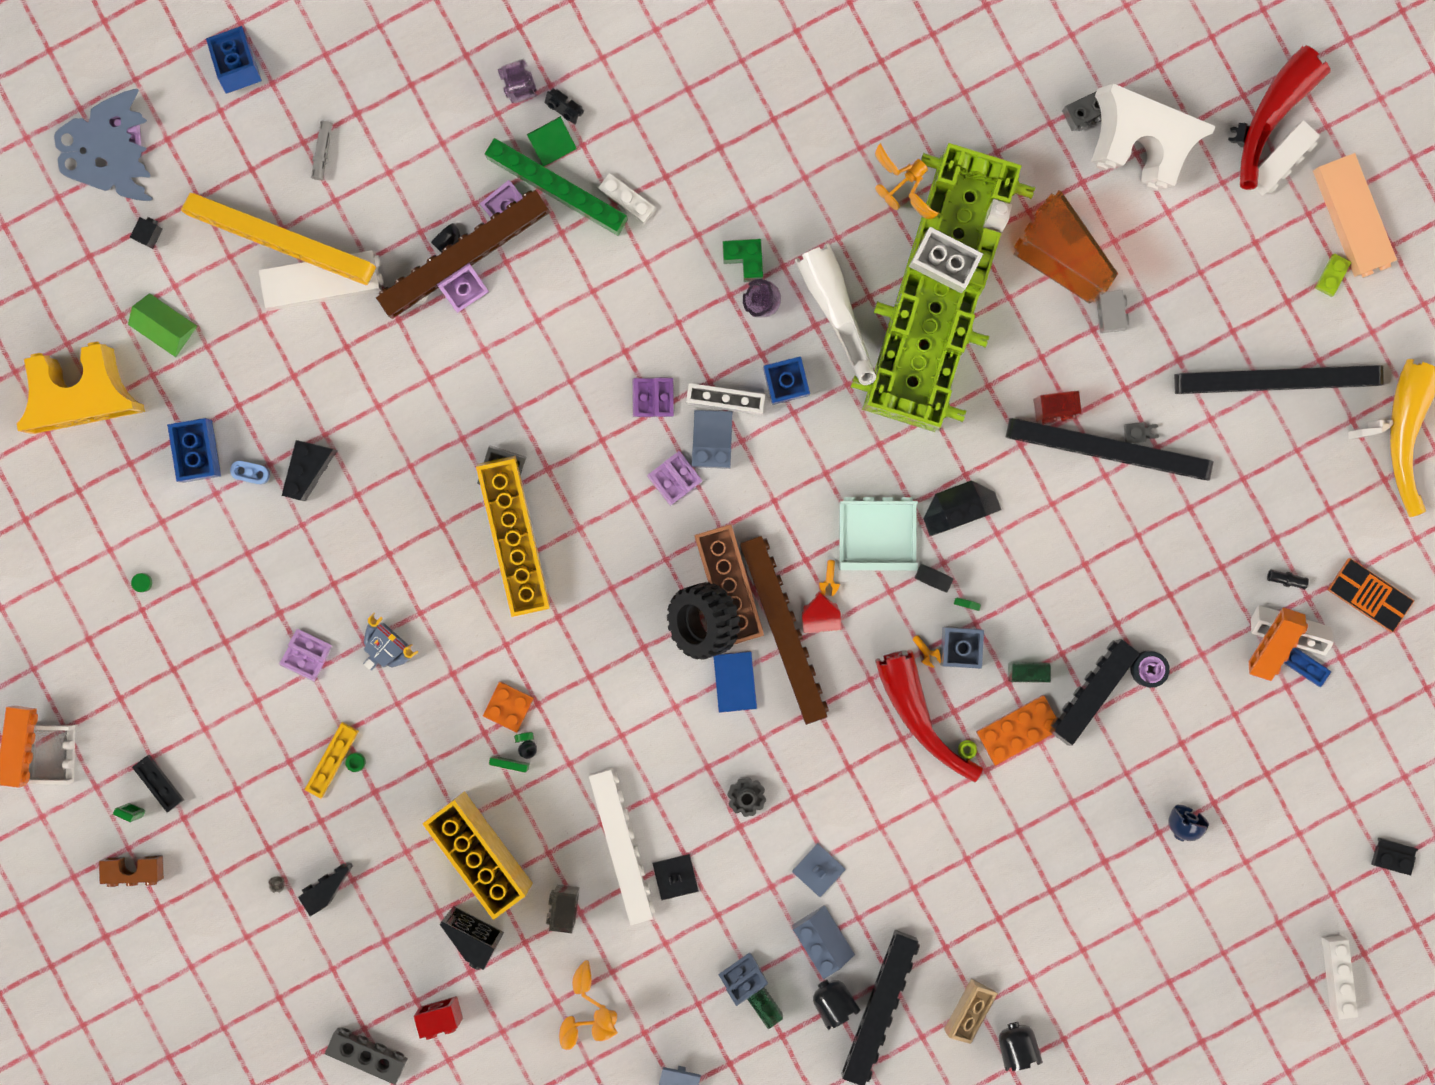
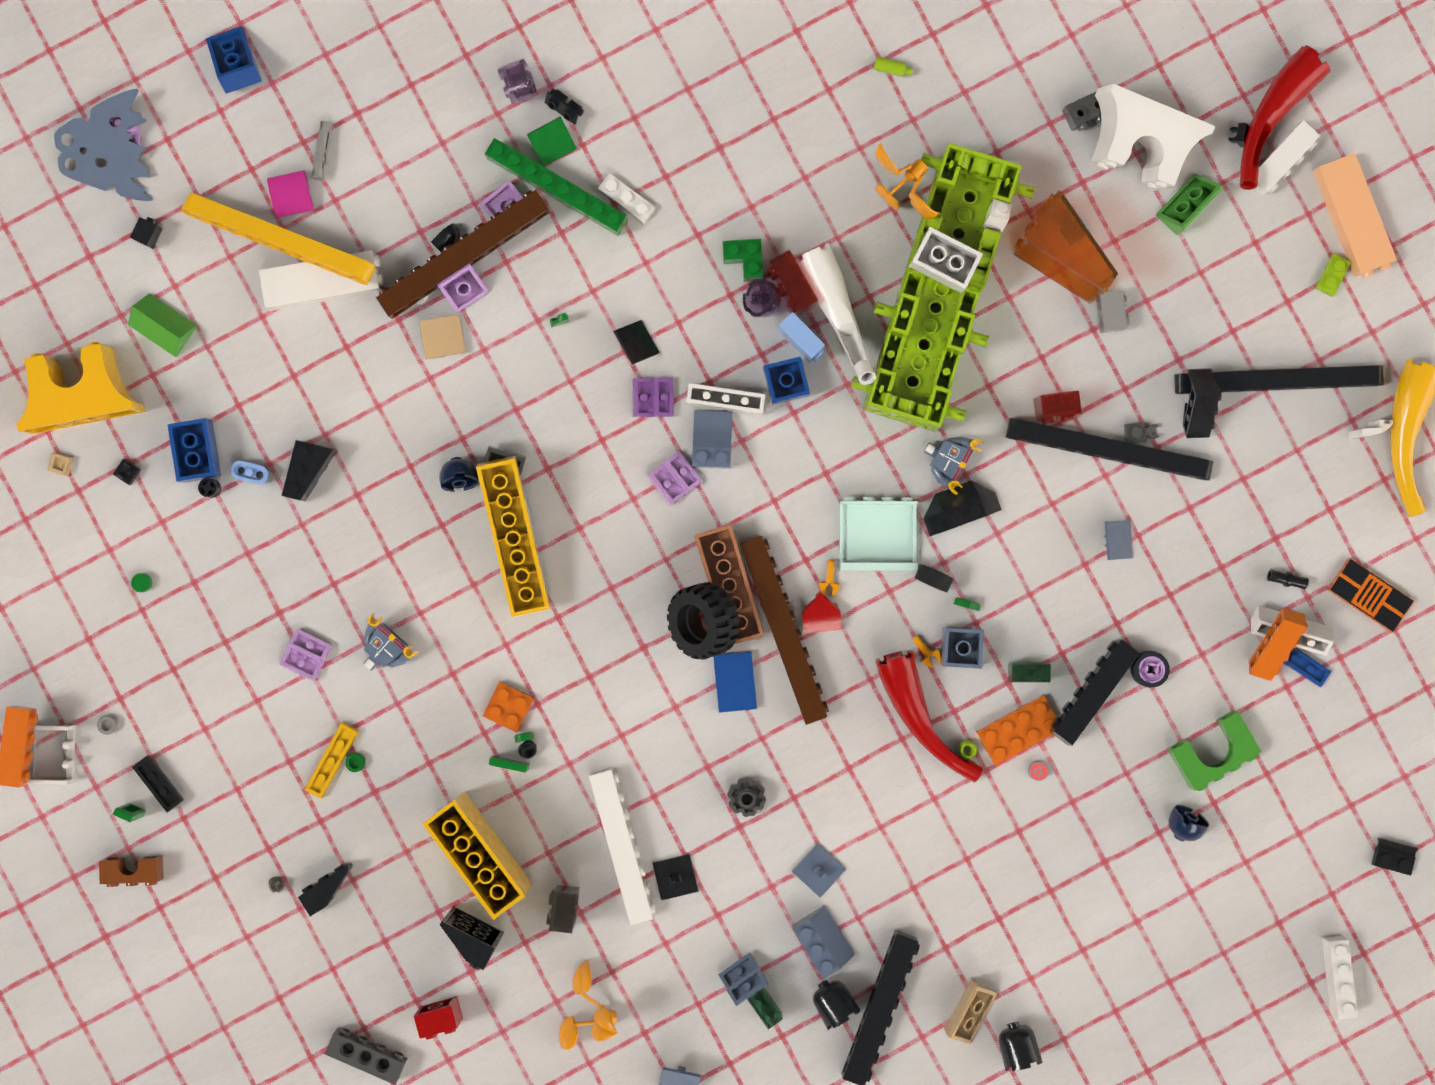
none -> tan tile [47,452,73,476]
none -> light grey tile [97,715,119,735]
none -> black tile [113,458,142,485]
none -> black wheel [198,478,221,498]
none -> dark pink slope [267,170,314,218]
none -> tan slope [419,315,466,360]
none -> dark blue cylinder [439,457,478,492]
none -> green tile [550,313,570,328]
none -> black piece [613,320,660,365]
none -> clear red brick [767,250,818,317]
none -> light blue brick [777,312,825,363]
none -> lime cylinder [874,56,913,77]
none -> sand blue torso [924,437,984,495]
none -> coral tile [1028,761,1048,781]
none -> sand blue piece [1104,520,1133,560]
none -> bright green slope [1156,173,1223,235]
none -> bright green arch [1167,710,1262,791]
none -> black wedge [1182,369,1222,438]

